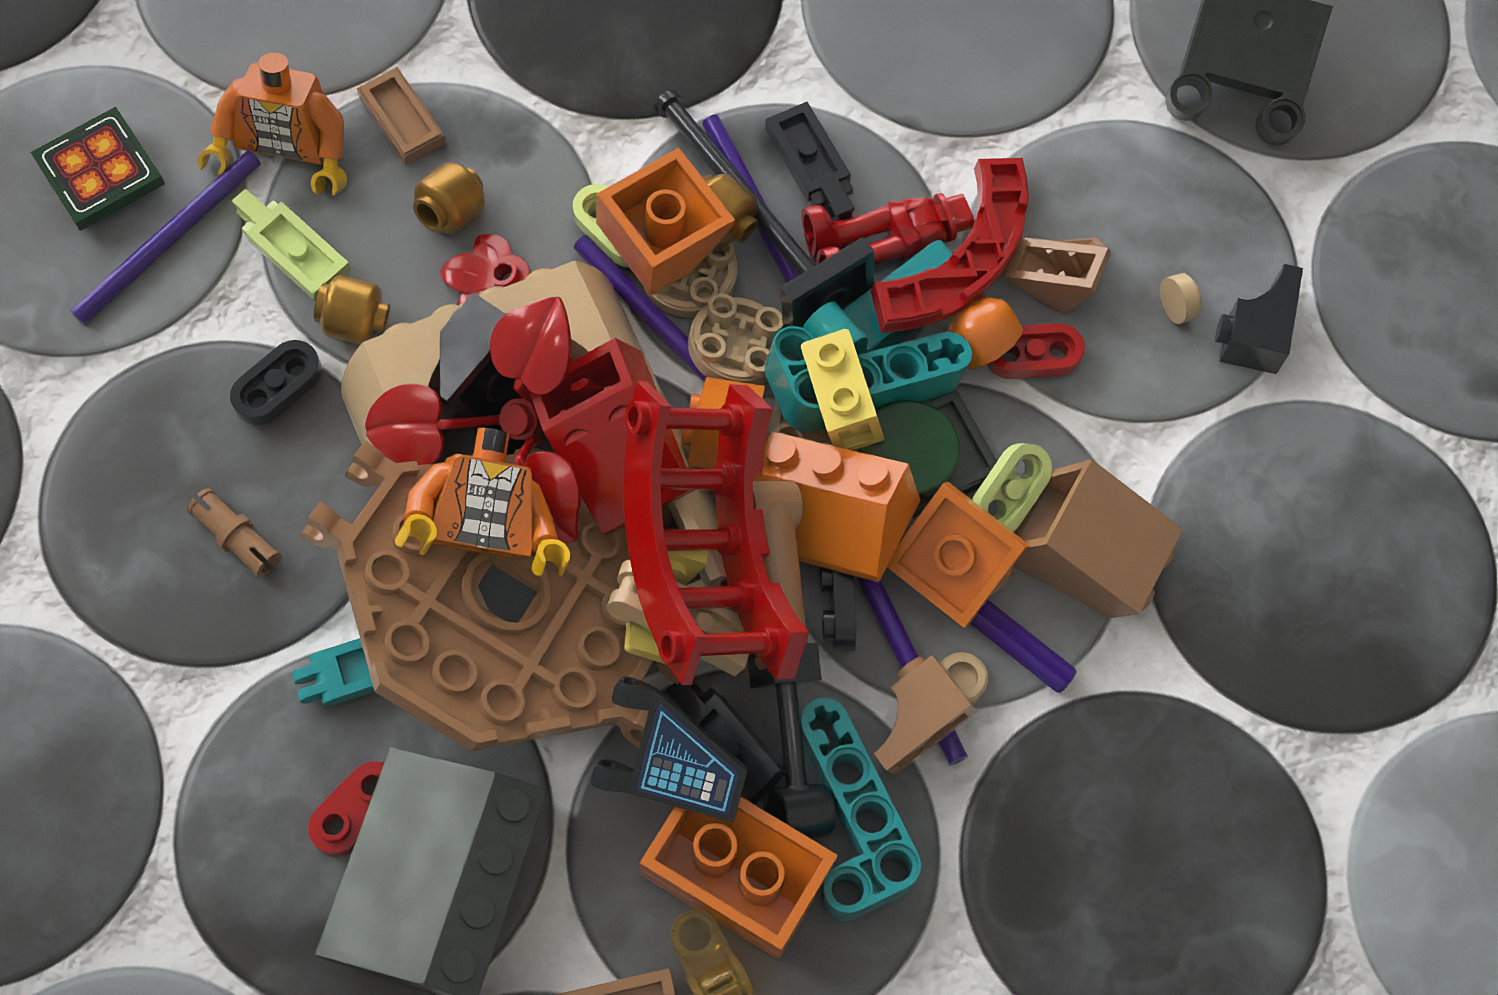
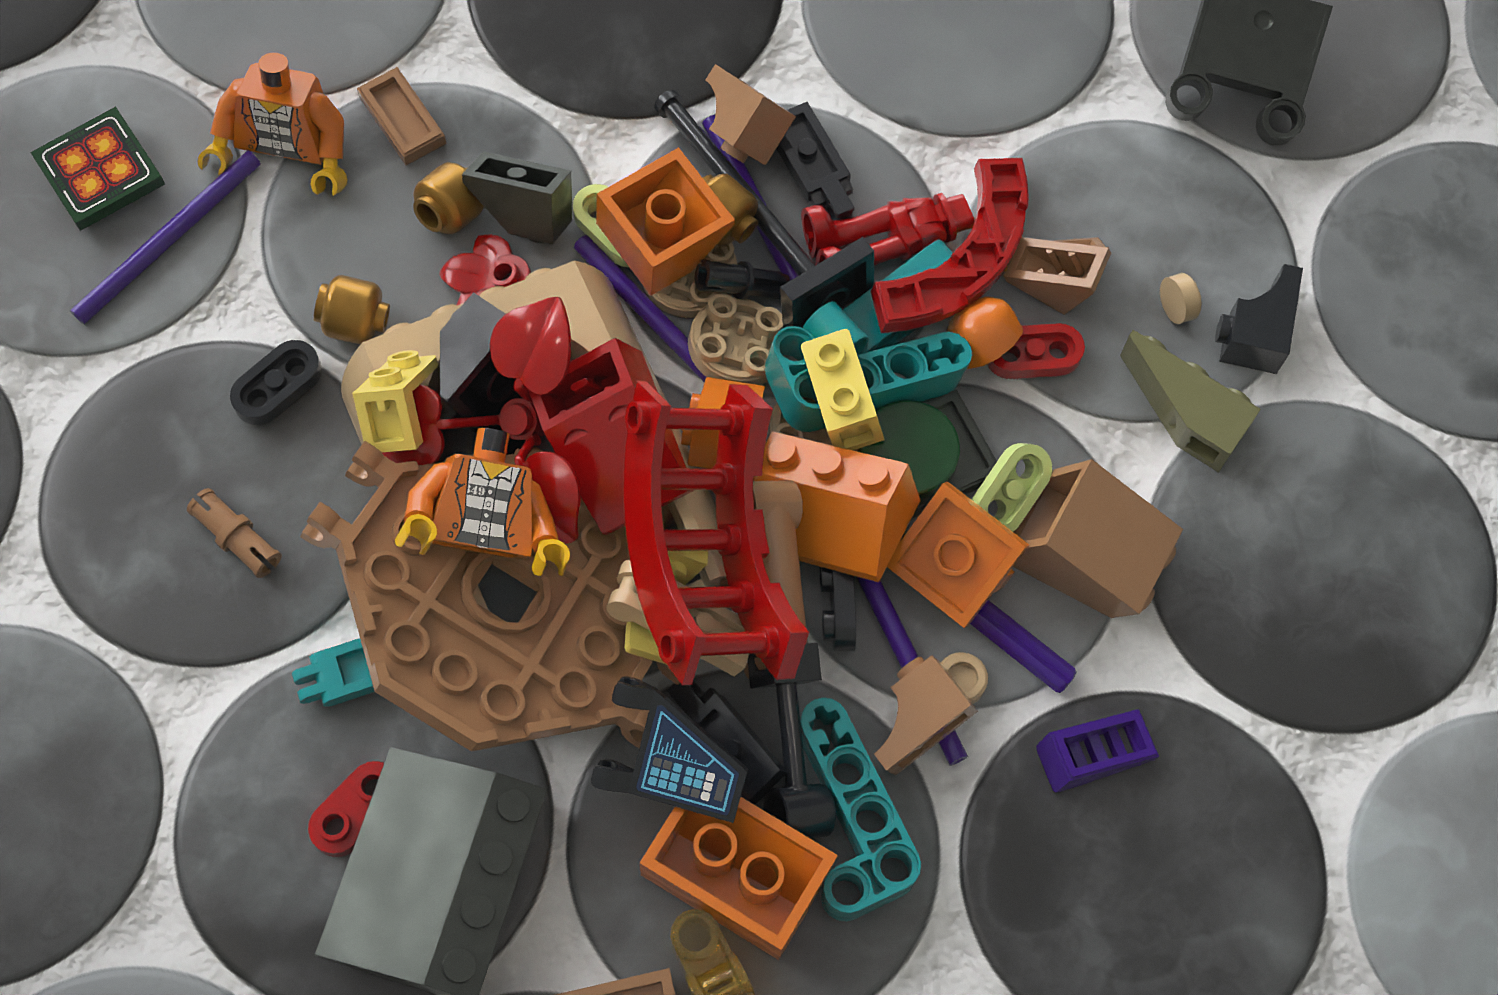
yellowish green hinge [232,189,351,302] -> none
none -> light yellow bracket [352,350,438,452]
none -> pearl dark grey slope [462,151,573,244]
none -> black axle [694,259,790,300]
none -> medium nougat arch [706,64,796,165]
none -> dark purple slope [1036,709,1159,793]
none -> olive slope [1120,330,1261,473]

